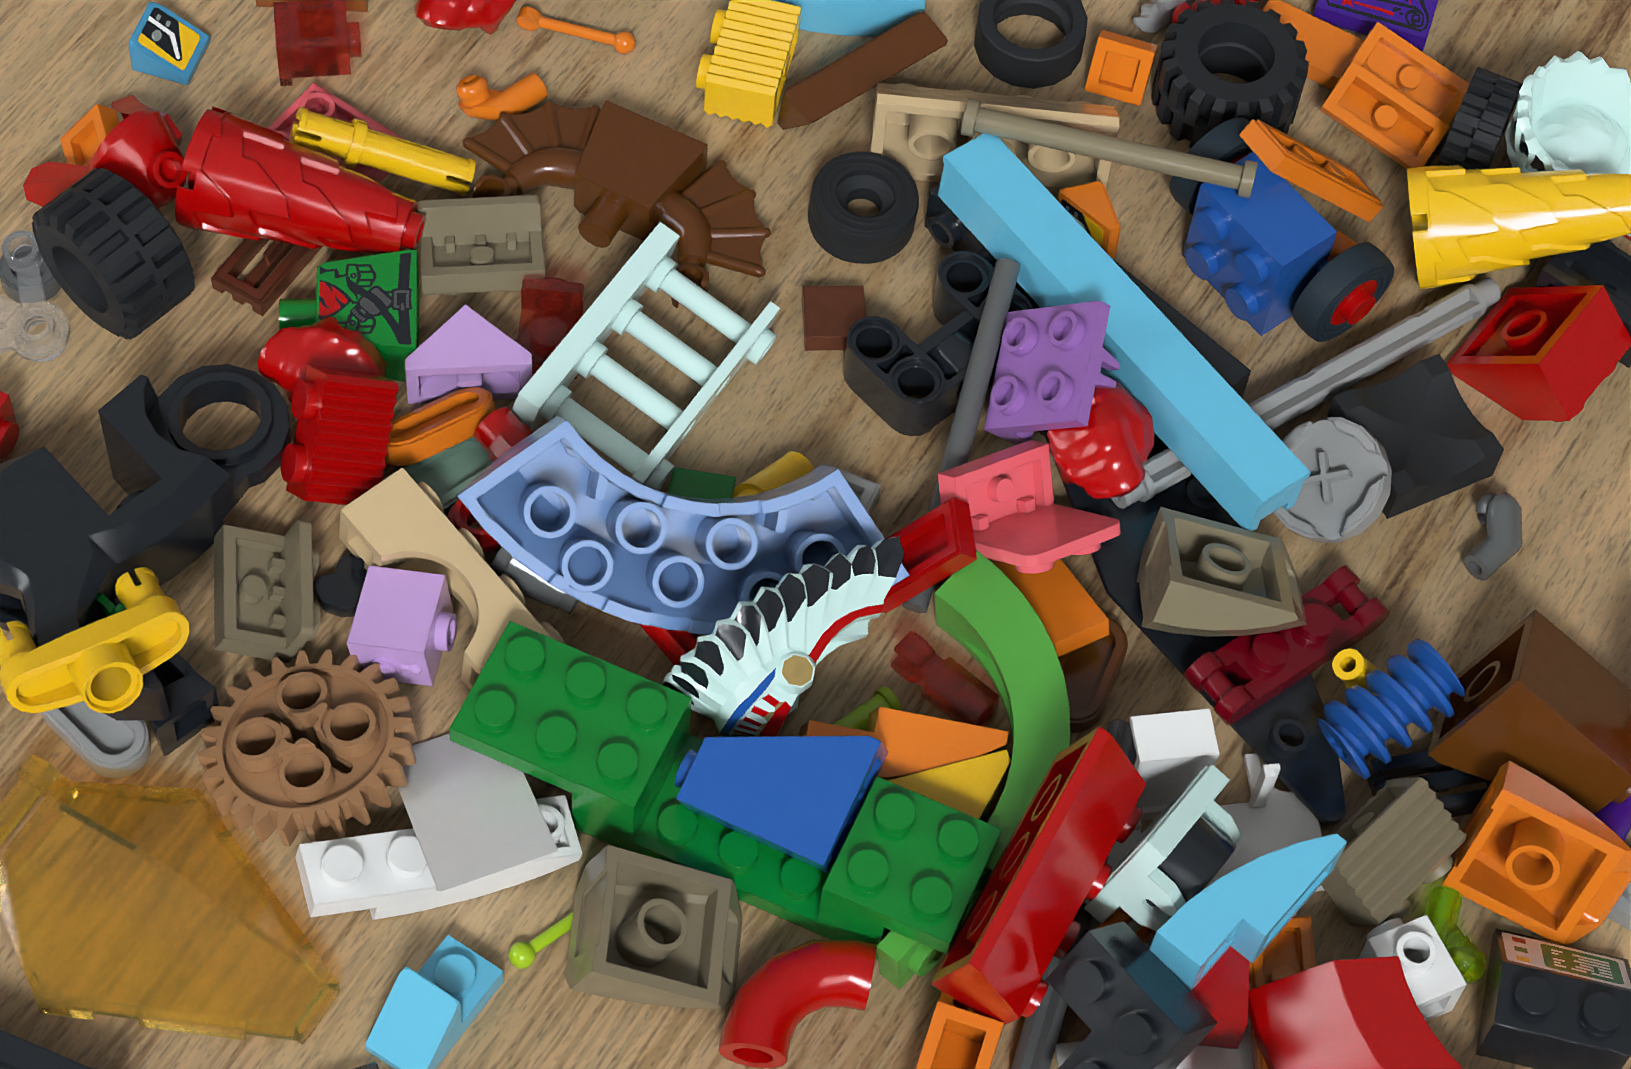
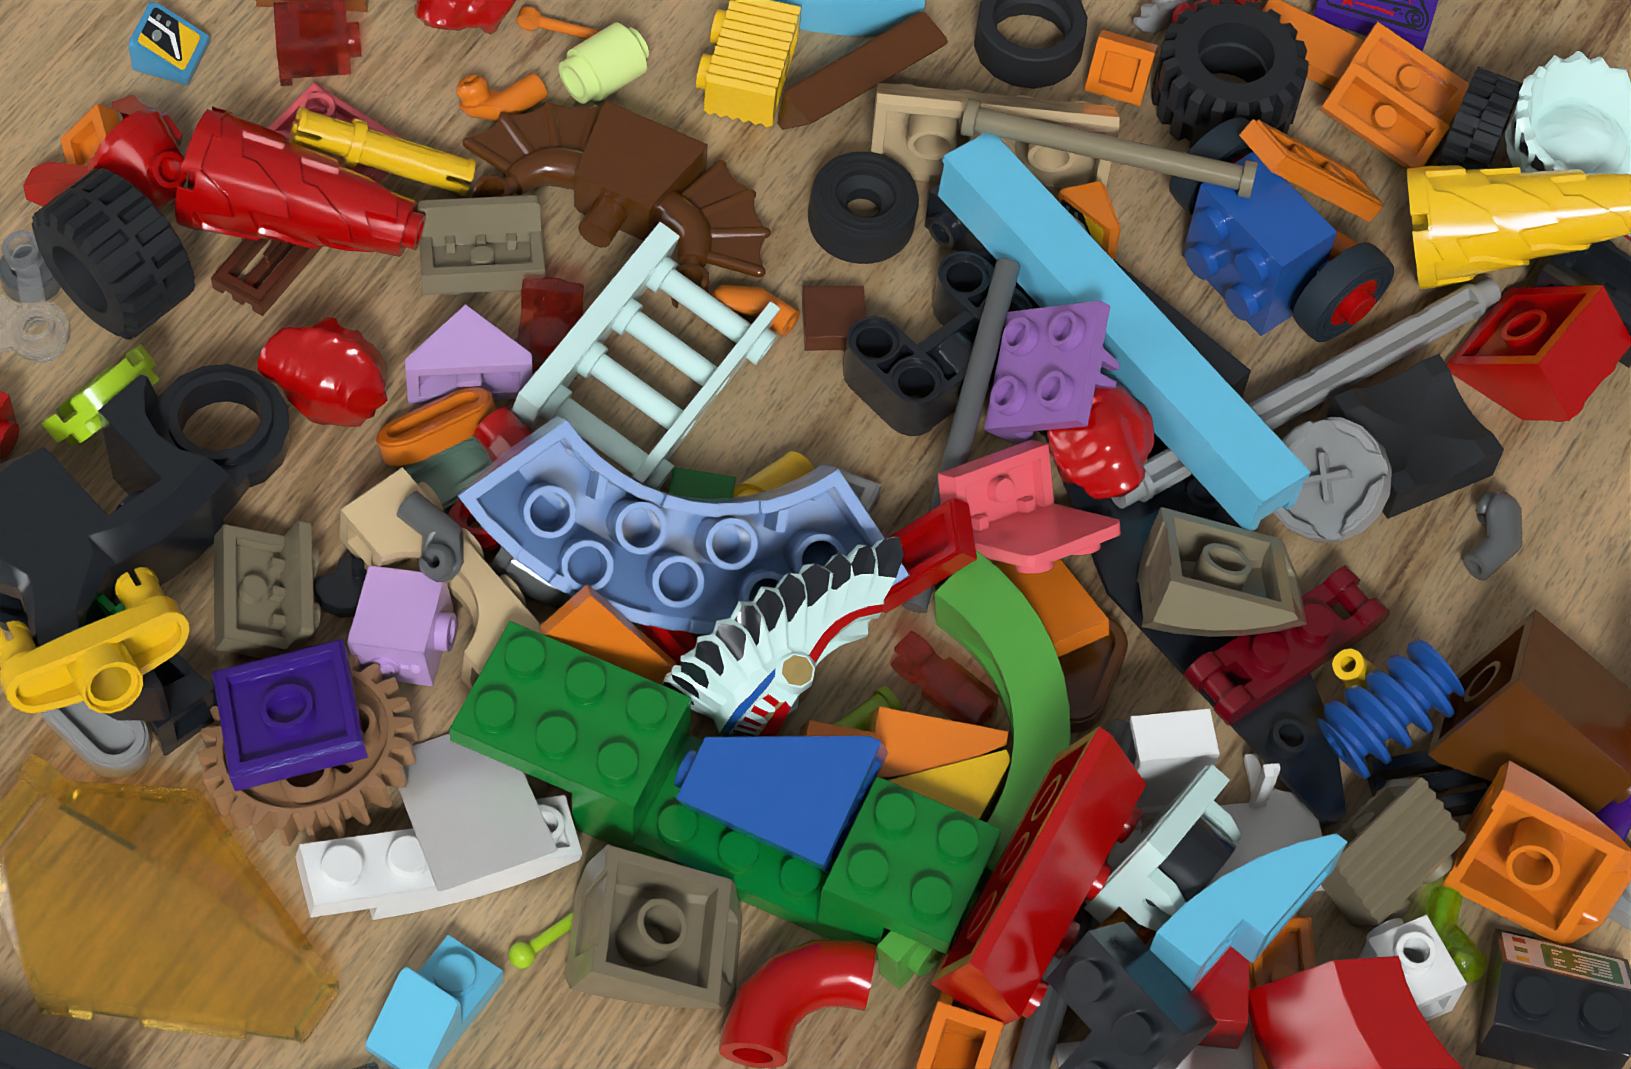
torso [279,250,419,382] -> none
red brick [281,364,399,505] -> none
none -> lime plate [40,343,160,447]
none -> dark purple tile [212,639,368,792]
none -> dark grey arm [397,491,464,582]
none -> orange tile [539,584,677,685]
none -> yellowish green brick [558,22,649,104]
none -> orange arm [710,285,800,337]

